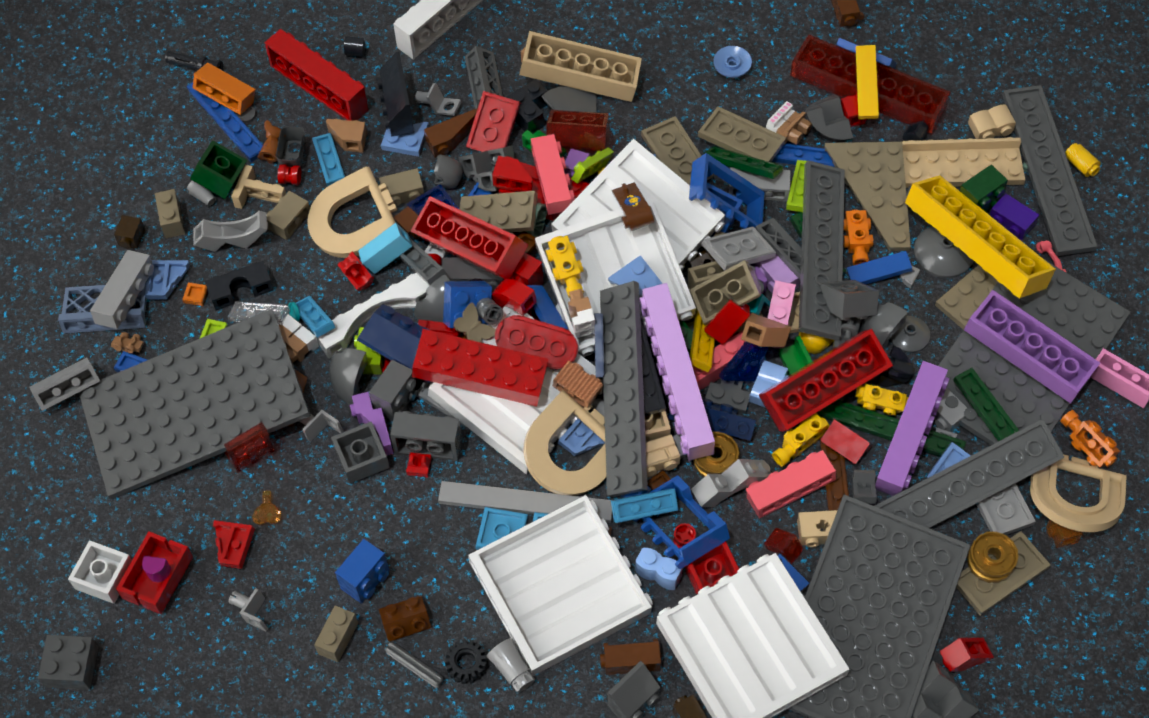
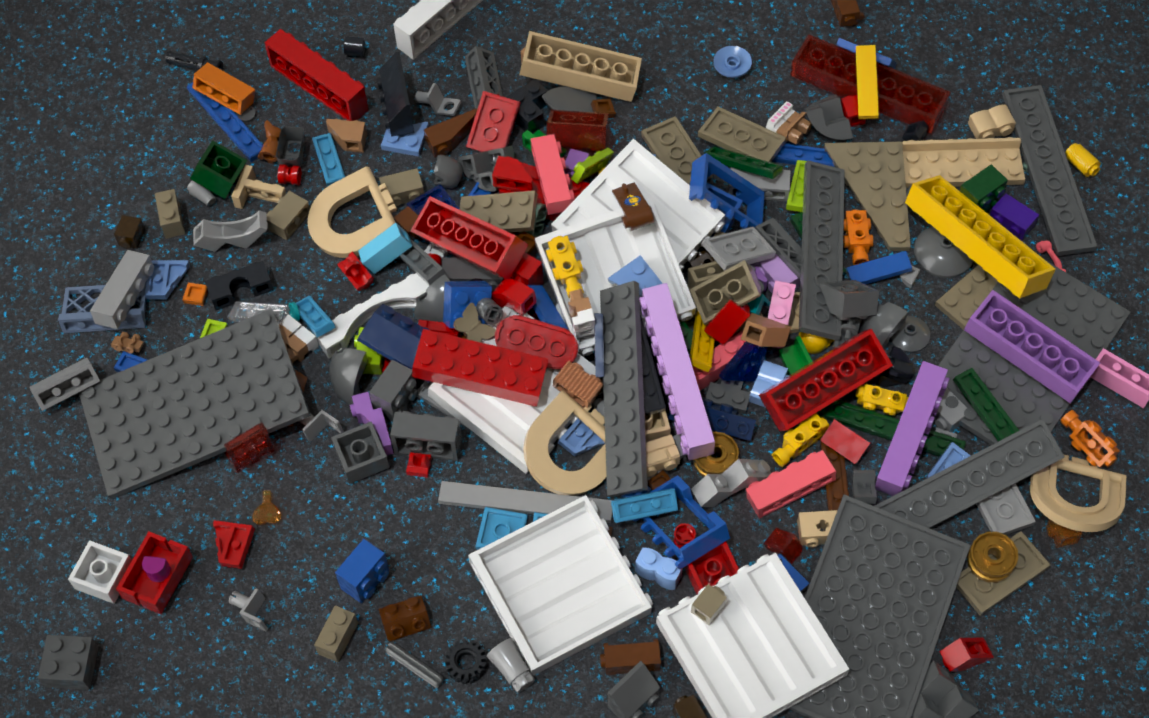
none -> reddish brown tile [591,99,616,119]
none -> dark tan brick [691,584,727,626]

